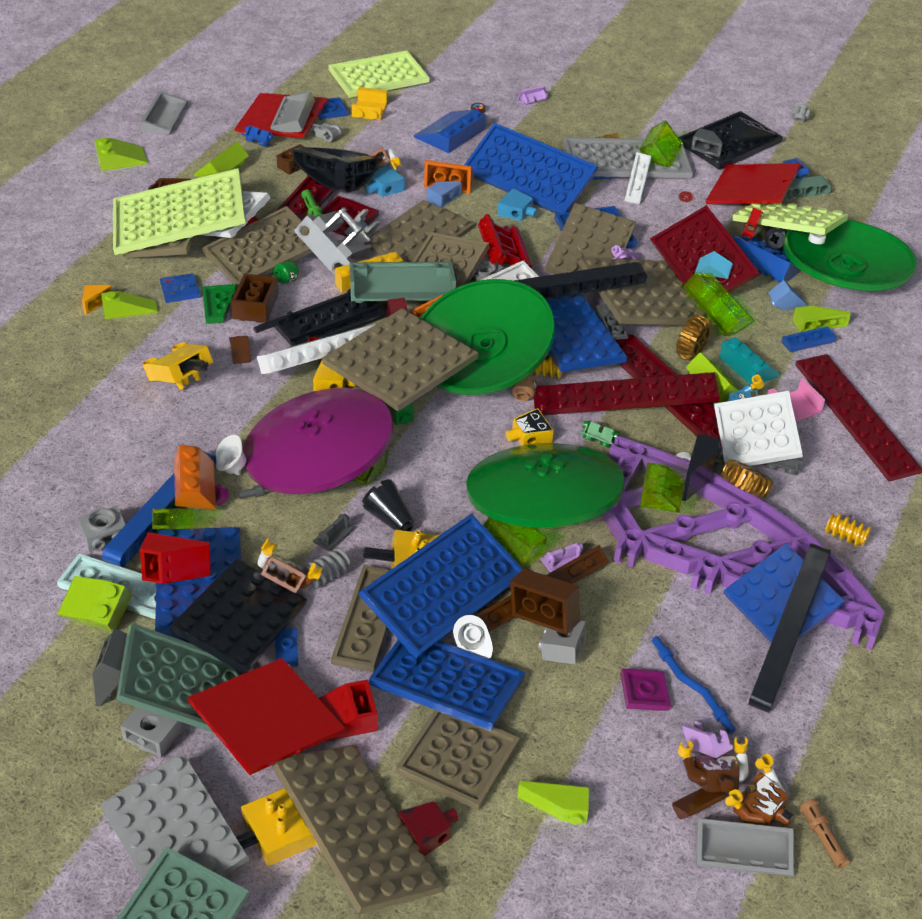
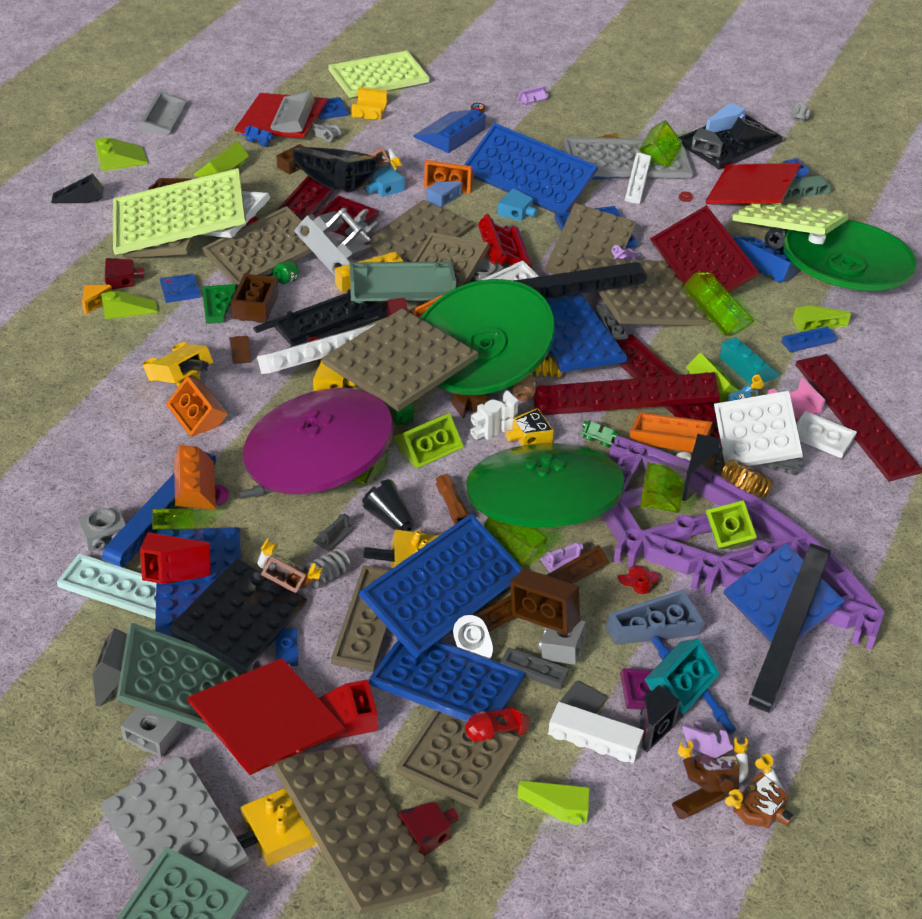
lime slope [57,576,132,632] -> none
white piece [216,435,247,476] -> none
bright green pin [301,190,323,218] -> none
pearl gold gear [676,314,712,361] -> none
medium azure slope [695,251,733,279] -> none
light grey slope [695,818,794,877] -> none
red bar [742,208,763,239] -> none
medium blue slope [768,280,808,310] -> none
medium nougat pin [799,799,850,869] -> none
yellow piece [825,513,871,548] -> none
none -> black slope [51,174,104,204]
none -> dark red torso [105,258,145,290]
none -> orange slope [166,375,228,437]
none -> lime slope [394,413,464,469]
none -> dark orange axle [435,474,469,525]
none -> reddish brown slope [452,393,489,419]
none -> red piece [465,708,530,742]
none -> white hips [471,390,518,440]
none -> dark grey plate [500,647,569,690]
none -> white brick [548,702,644,763]
none -> dark grey piece [556,681,607,714]
none -> sand blue wedge [605,589,704,644]
none -> red plate [618,565,659,594]
none -> orange slope [630,412,712,452]
none -> black slope [640,685,680,752]
none -> teal slope [644,638,720,713]
none -> lime slope [705,500,757,549]
none -> light blue slope [706,102,746,132]
none -> white plate [796,411,857,458]

